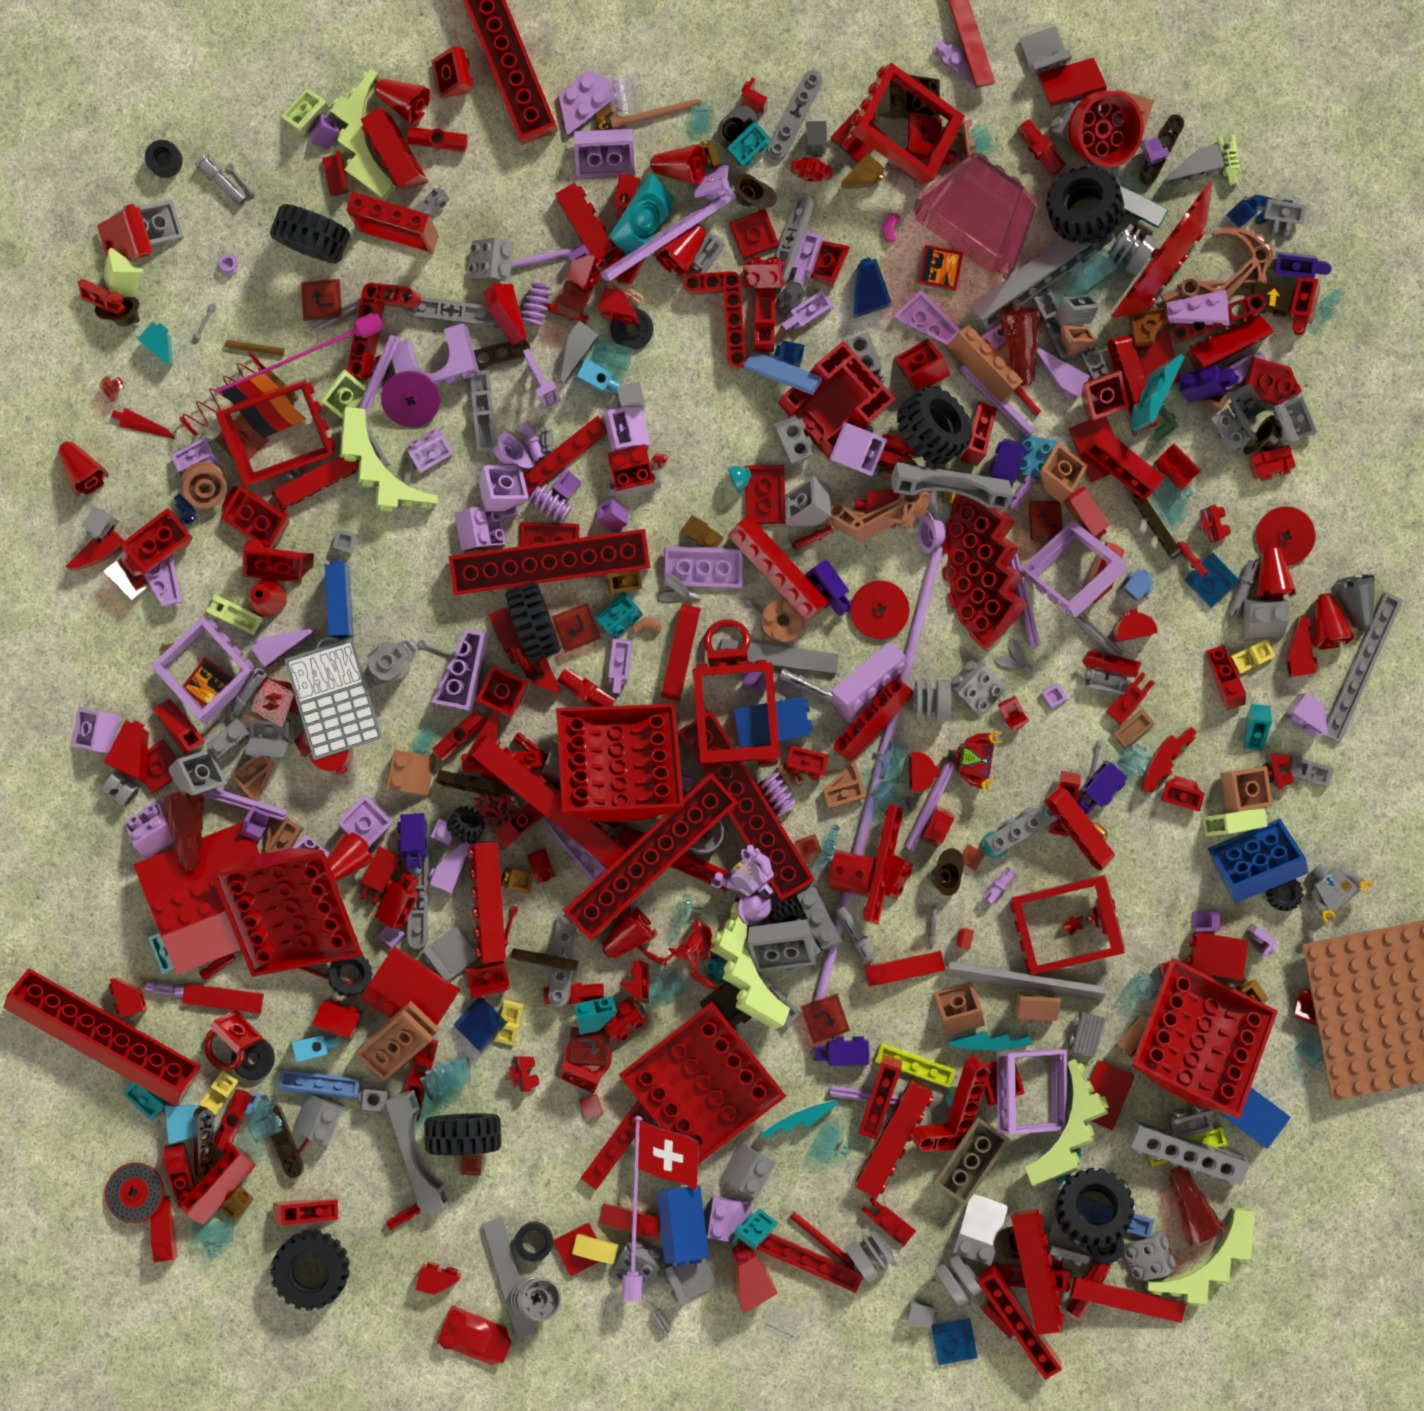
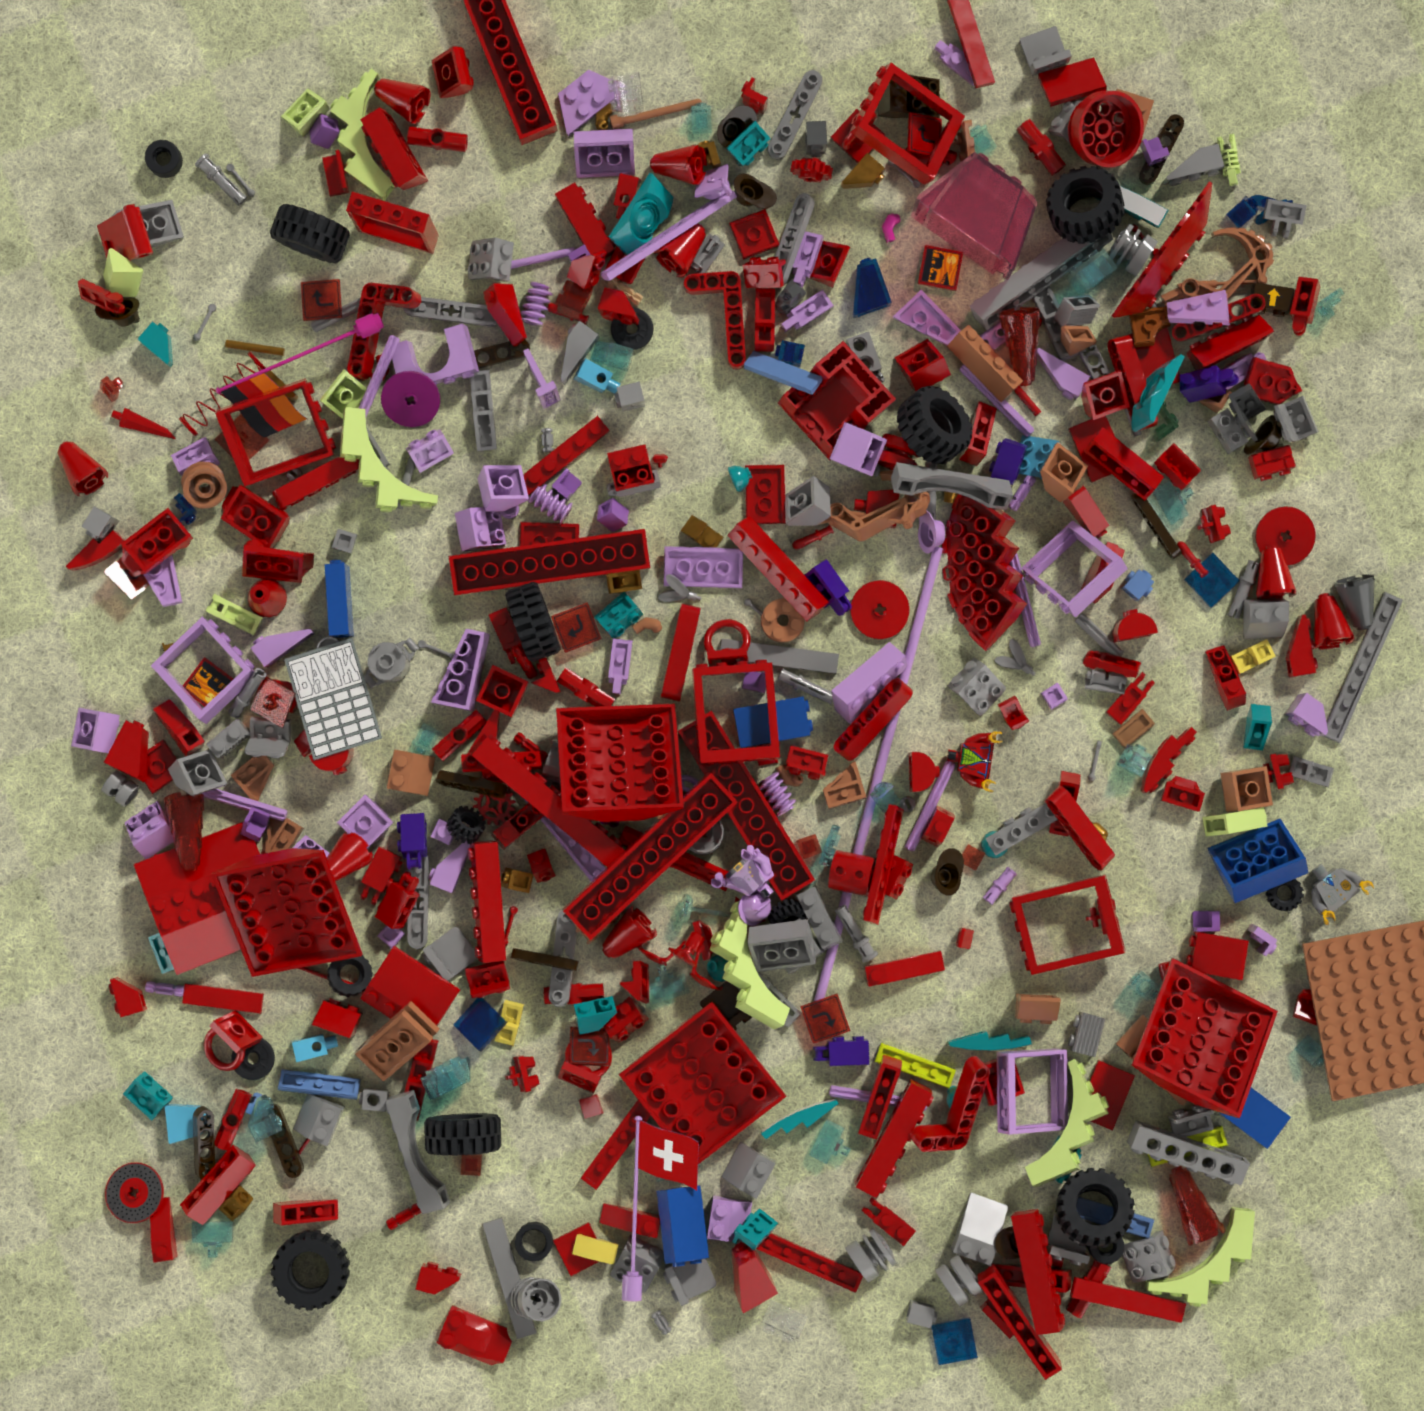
red brick [3,968,201,1106] -> none
red slope [162,1142,195,1208] -> none
red axle [199,953,236,980] -> none
light yellow slope [200,1071,239,1116] -> none
lavender plate [219,254,239,274] -> none
light grey hinge [413,187,450,219] -> none
lavender piece [492,432,536,468] -> none
lavender pin [518,421,545,462] -> none
lavender slope [604,407,650,452] -> none
light grey brick [774,414,814,464] -> none
red bar [789,1211,855,1268] -> none
clear light blue hinge [871,740,908,784] -> none
light grey wheel [912,680,951,721] -> none
light grey piece [928,905,937,948] -> none
dark tan slope [933,1117,1011,1206] -> none
nougat slope [934,981,985,1036] -> none
light grey tile [946,962,1106,1001] -> none
clear red piece [1028,500,1063,540] -> none
red plant [1061,915,1084,935] -> none
dark purple brick [1077,760,1128,815] -> none
pearl gold bracket [1236,979,1269,1004] -> none
dark purple brick [1273,251,1332,278] -> none

